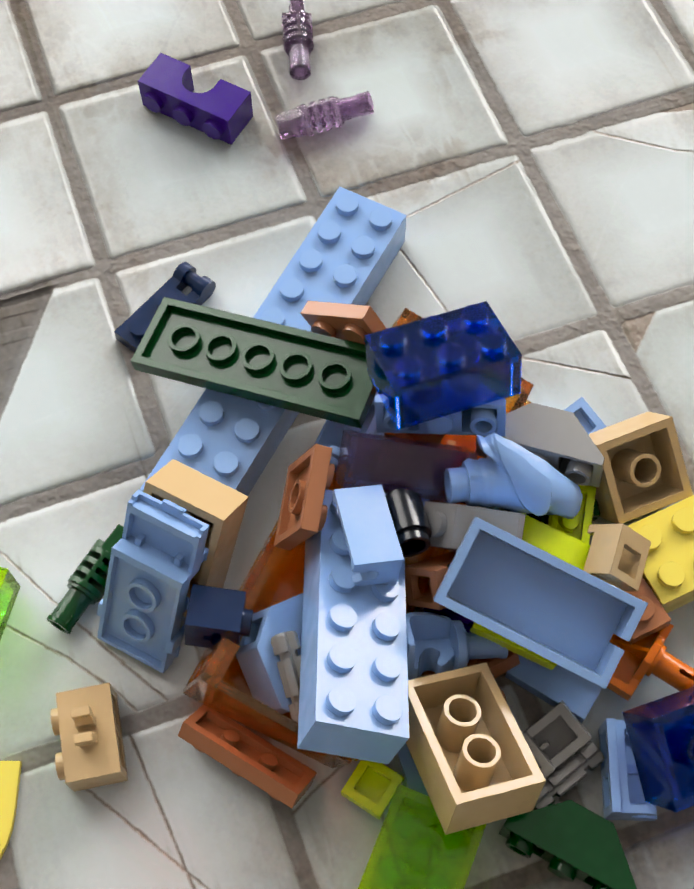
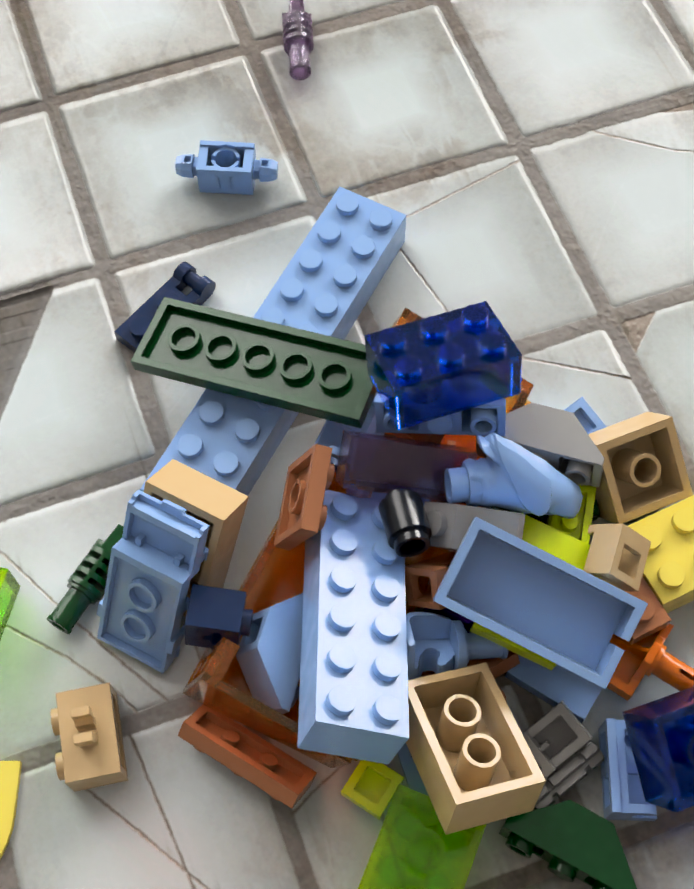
dark purple arch [138,53,253,145] -> none
light grey axle [271,631,301,723] -> none
clear purple hinge [275,91,374,139] -> none
nougat plate [300,301,390,346] -> none
light blue hinge [332,484,404,586] -> none
none -> light blue piece [175,140,278,195]

